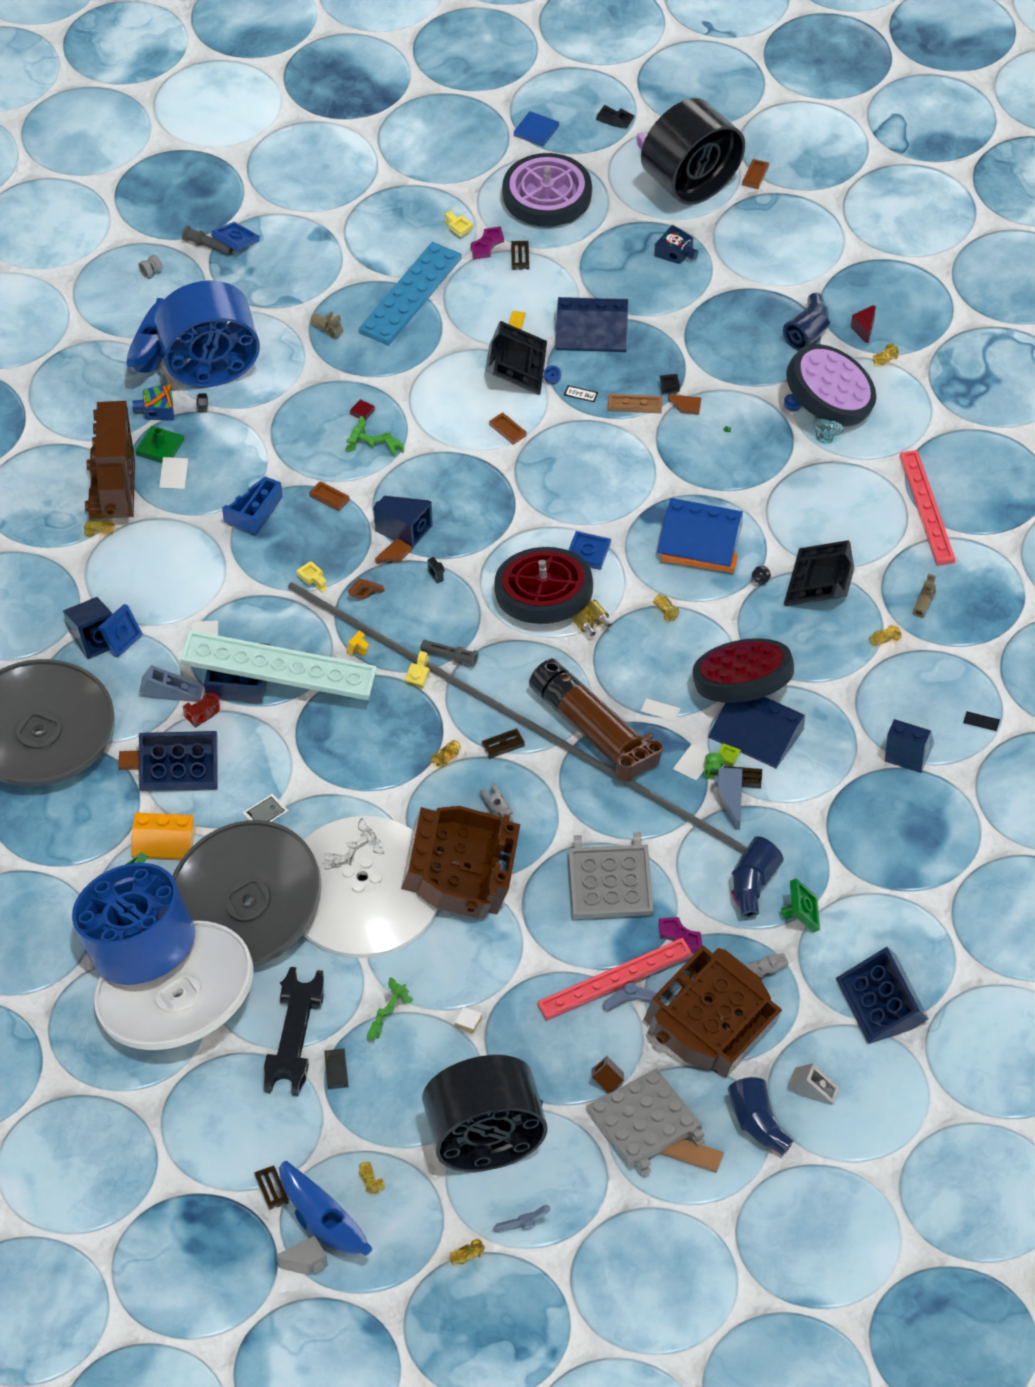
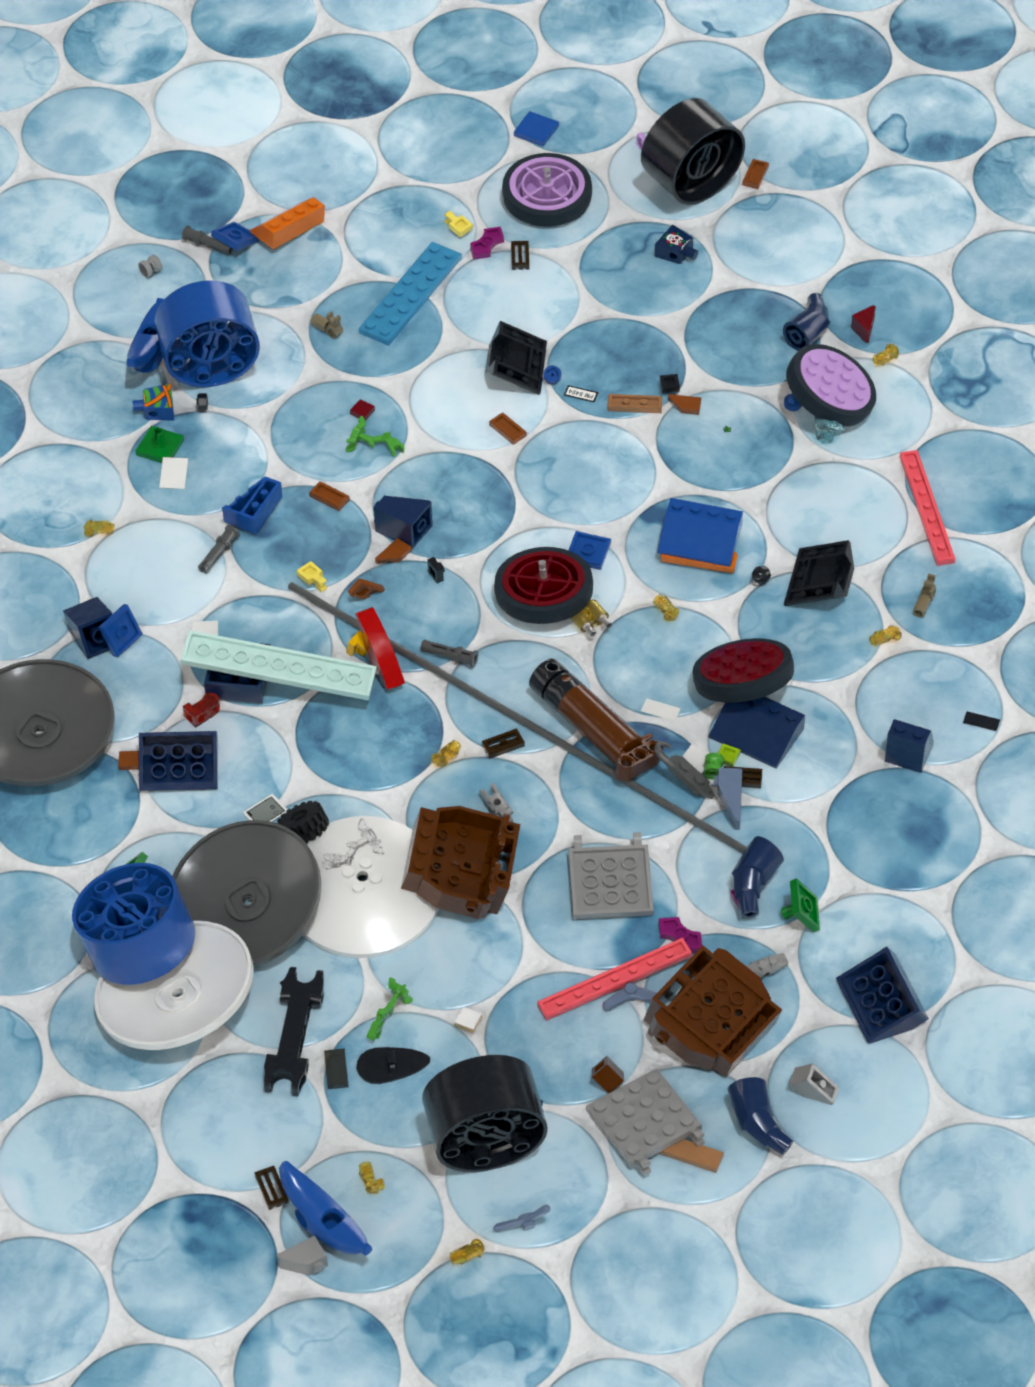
reddish brown piece [85,401,135,519] -> none
light orange slope [132,812,196,861] -> none
sand blue slope [139,665,203,702] -> none
light yellow plate [405,651,430,688] -> none
yellow sticker [509,311,526,330] -> none
dark blue slope [556,297,628,352] -> none
black slope [596,105,635,128] -> none
none -> dark grey pin [198,525,240,574]
none -> orange slope [250,197,325,249]
none -> black tyre [277,800,329,843]
none -> red slope [355,607,405,690]
none -> black shield [356,1047,430,1084]
none -> dark grey plate [654,741,715,799]

